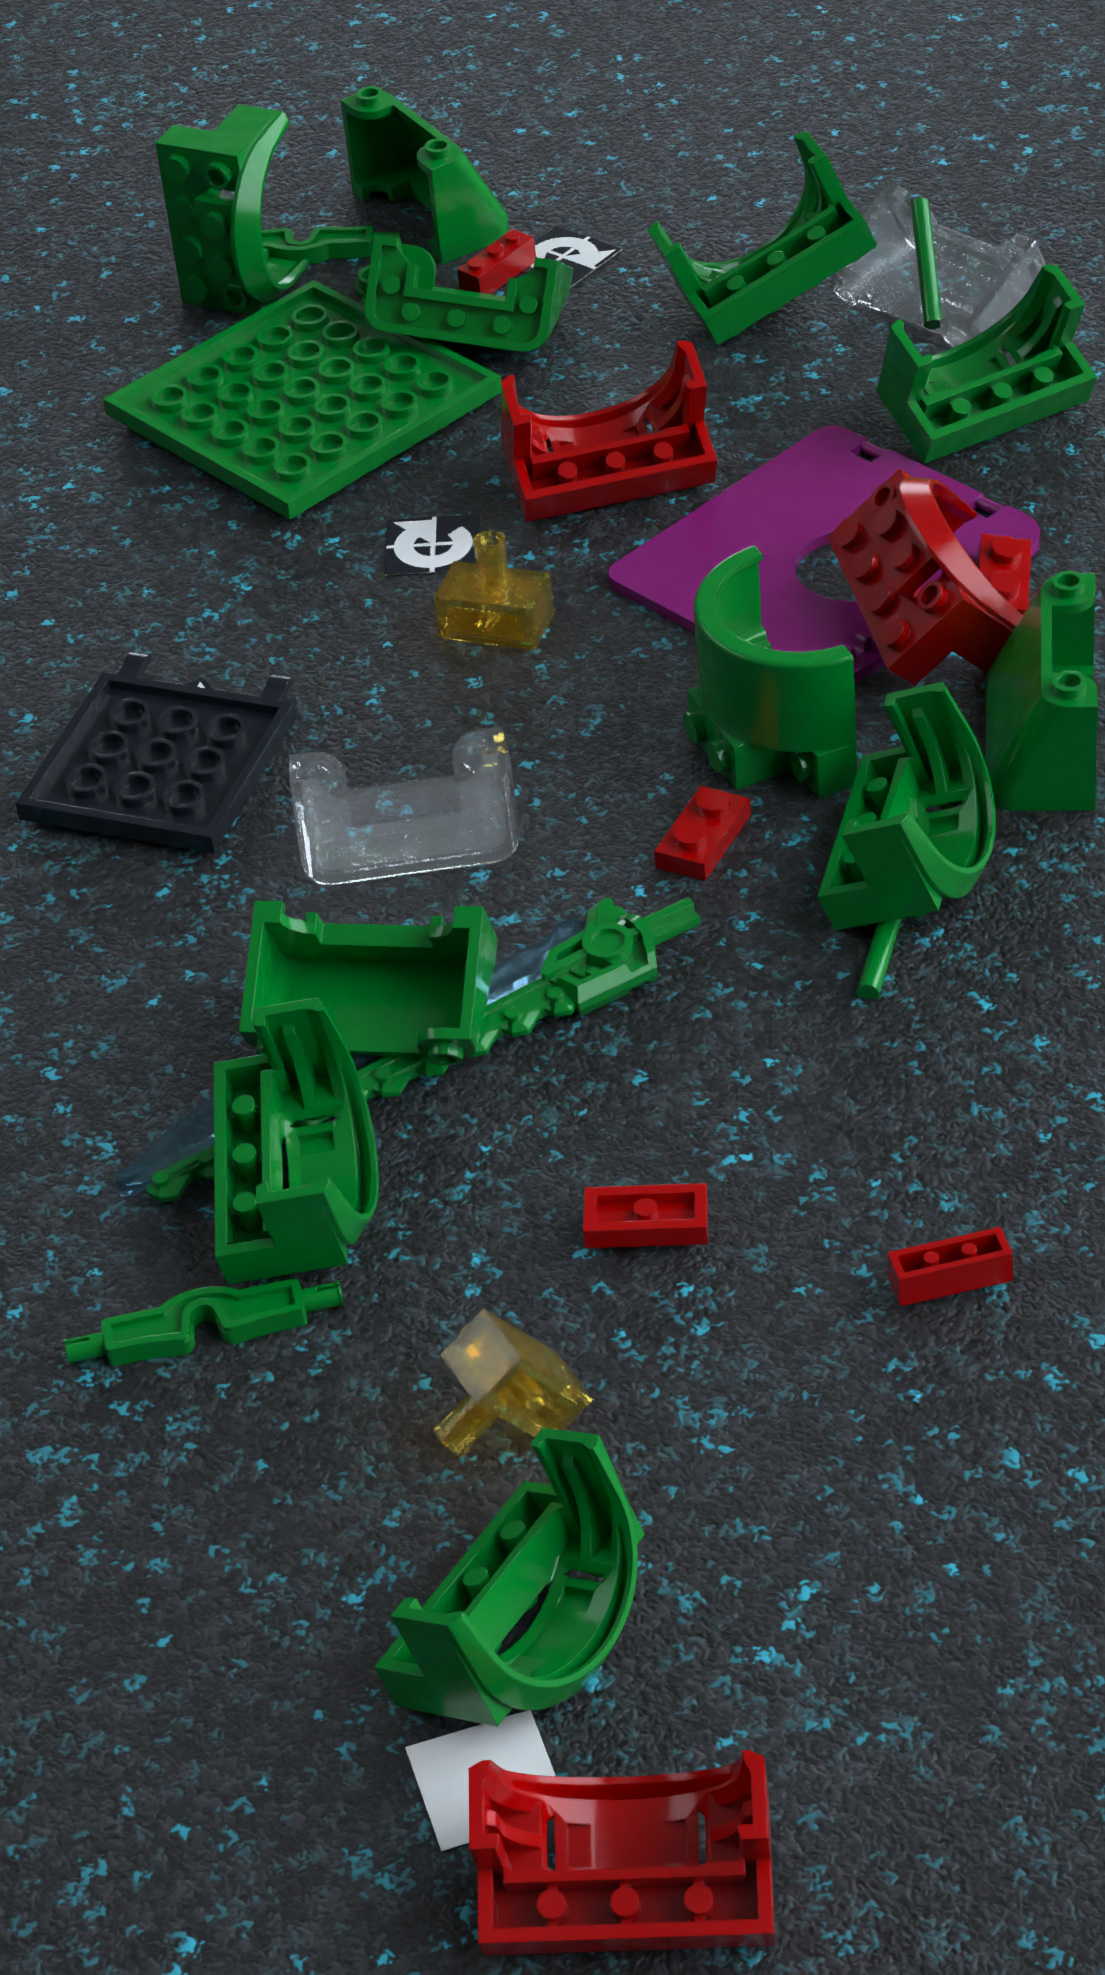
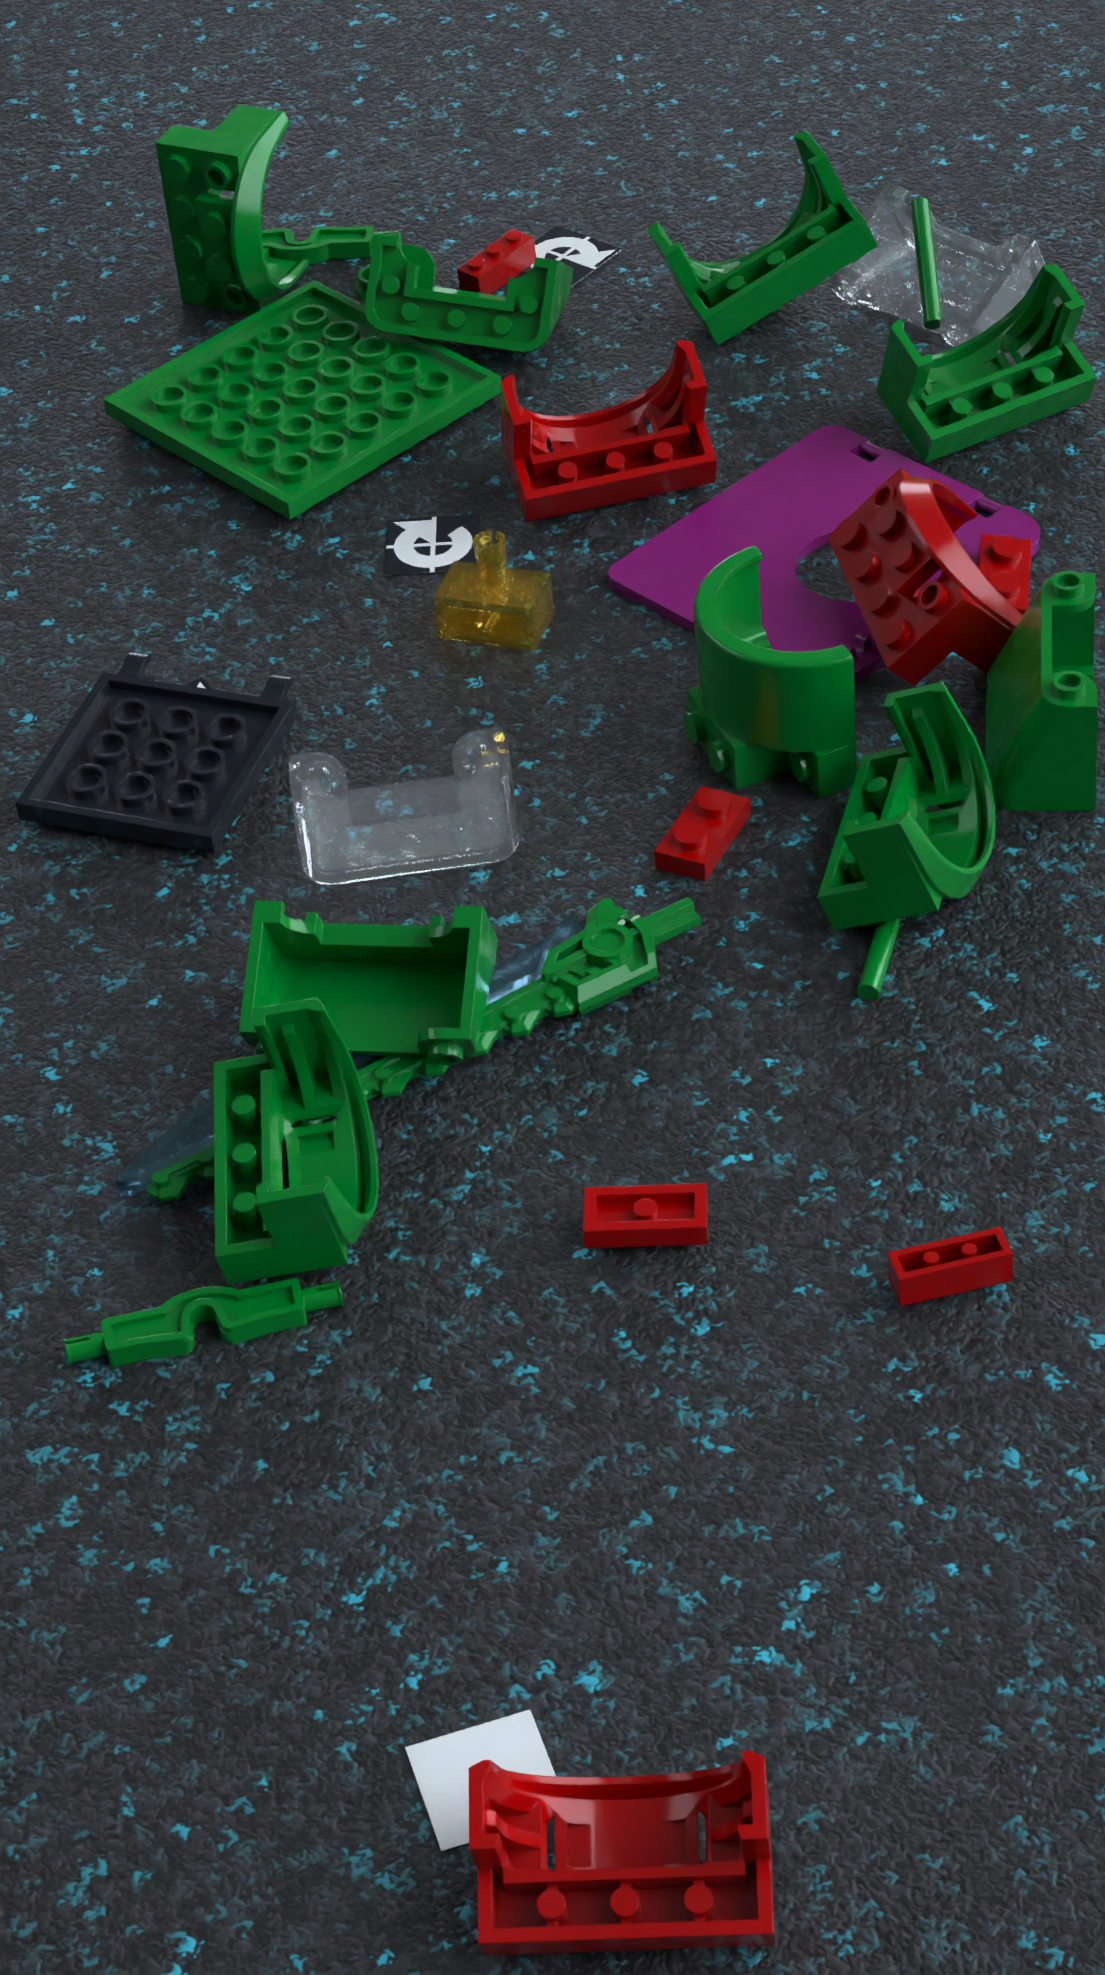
green windscreen [340,86,509,264] -> none
green piece [374,1428,645,1727] -> none
clear yellow brick [433,1309,593,1457] -> none

